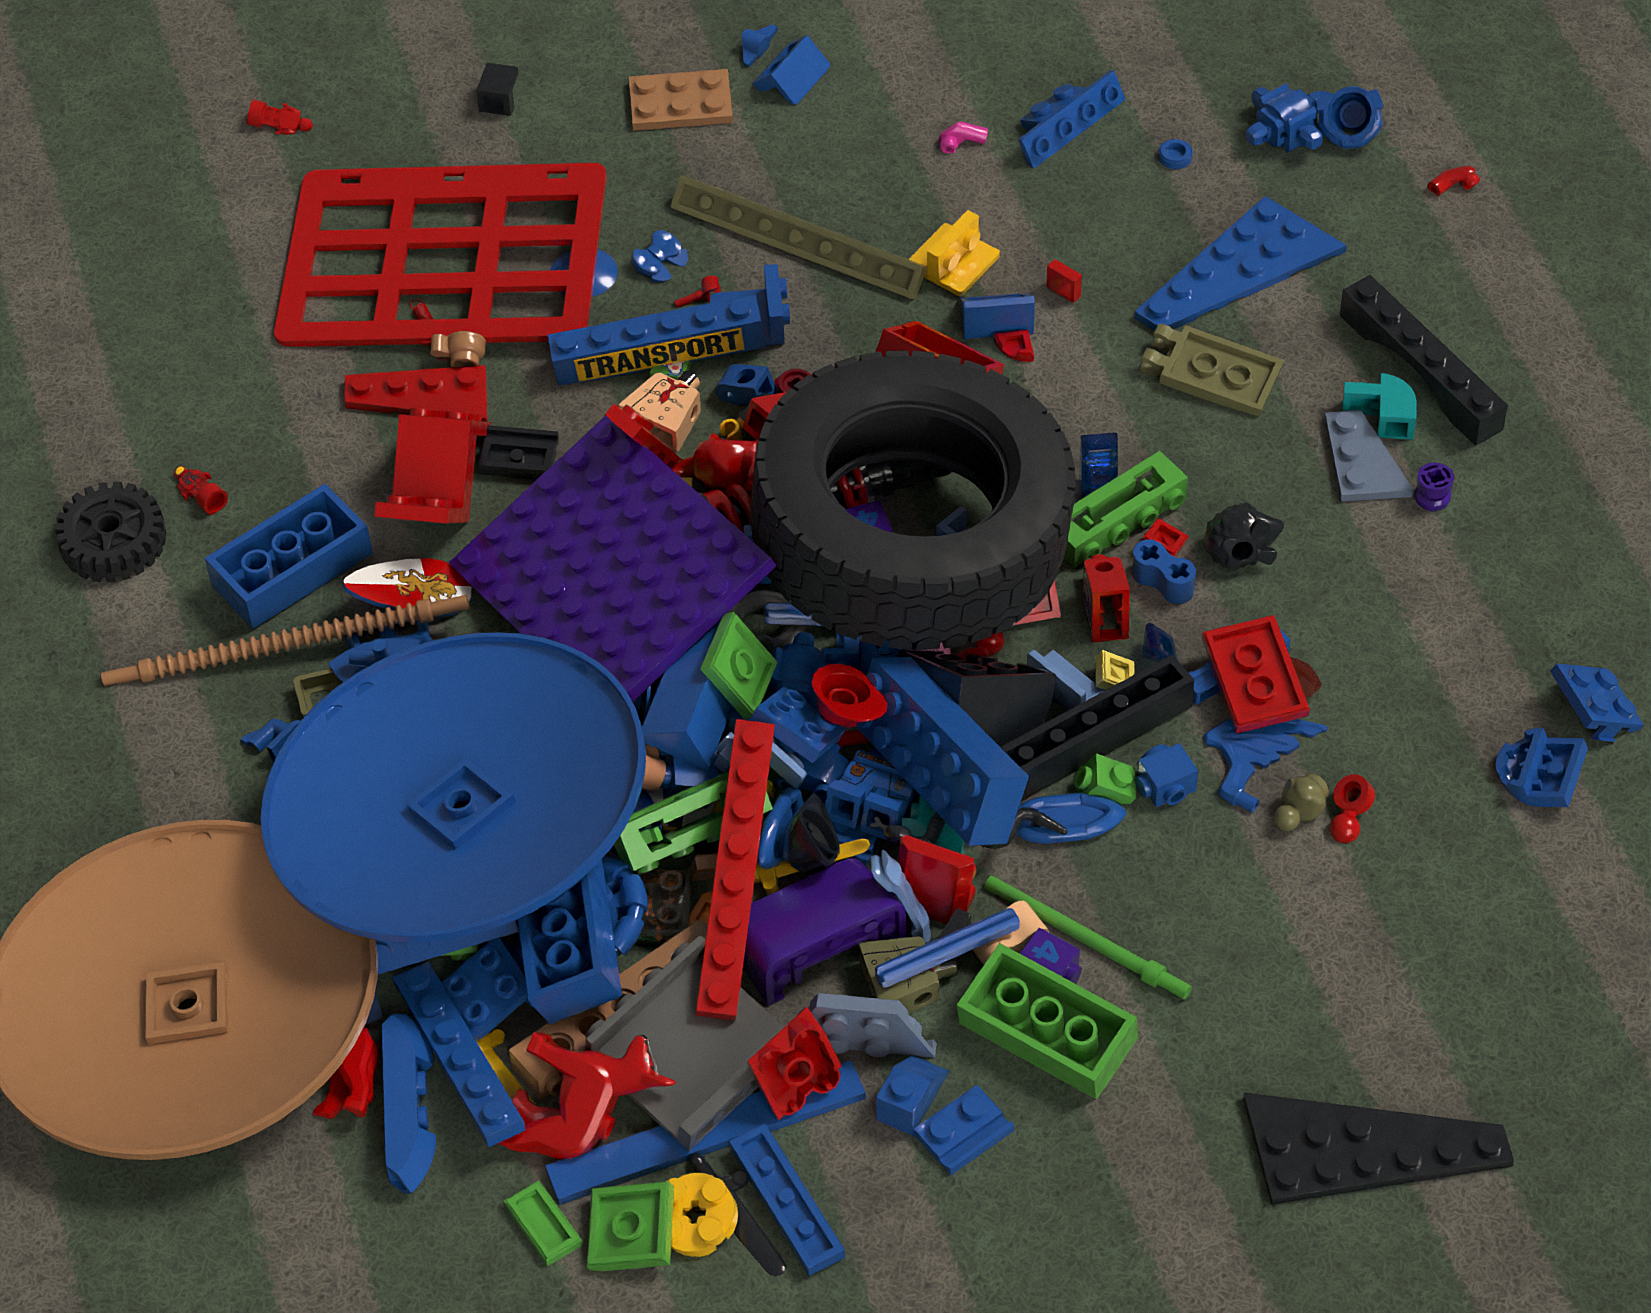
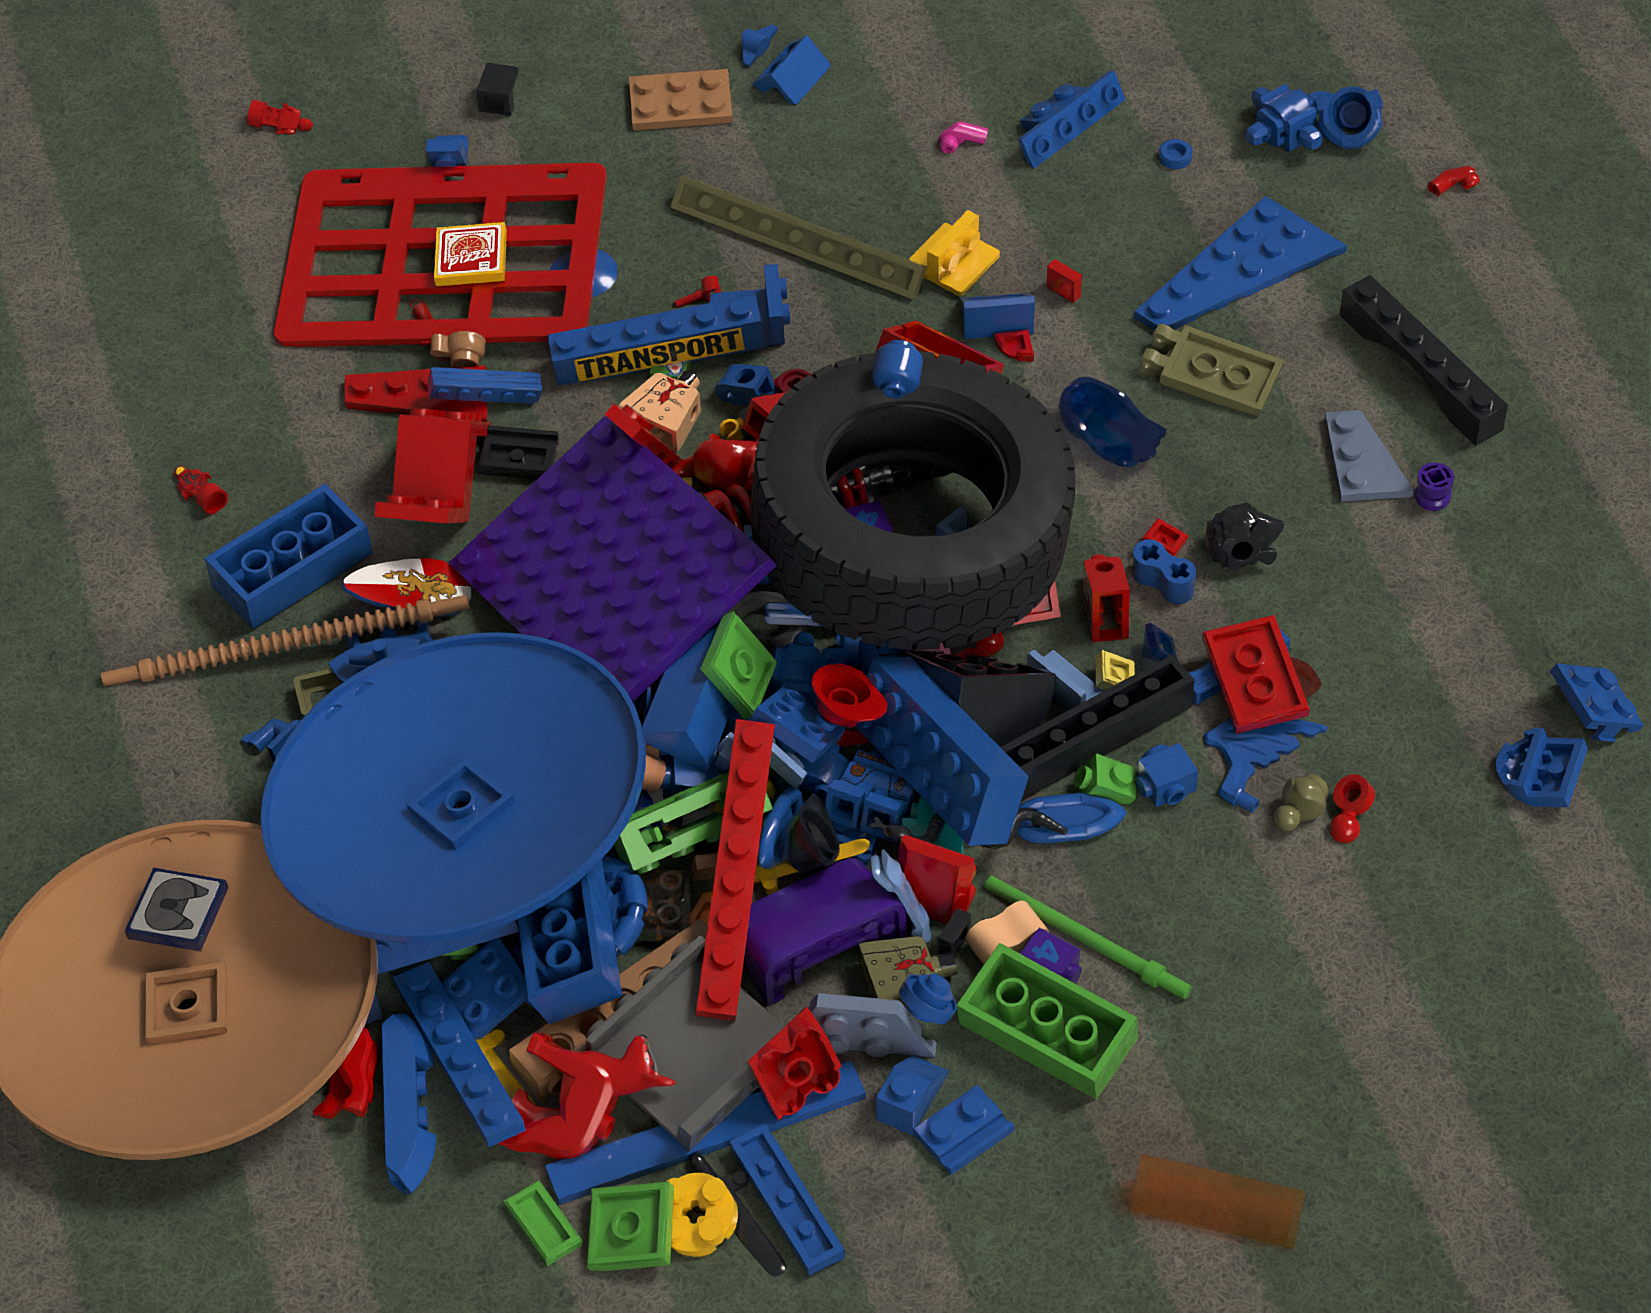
black wheel [55,481,166,583] -> none
blue piece [631,230,688,282] -> none
blue axle [875,908,1020,988] -> none
bright green brick [1064,451,1188,568] -> none
clear blue slope [1079,432,1118,499] -> none
black wing [1243,1092,1514,1205] -> none
teal brick [1342,373,1417,439] -> none
none -> tile [125,868,229,952]
none -> blue bracket [426,135,469,167]
none -> blue piece [427,367,542,404]
none -> tile [434,222,507,286]
none -> blue head [872,340,923,399]
none -> blue plate [899,973,957,1024]
none -> clear blue hair [1058,376,1167,467]
none -> clear orange brick [1131,1154,1306,1249]

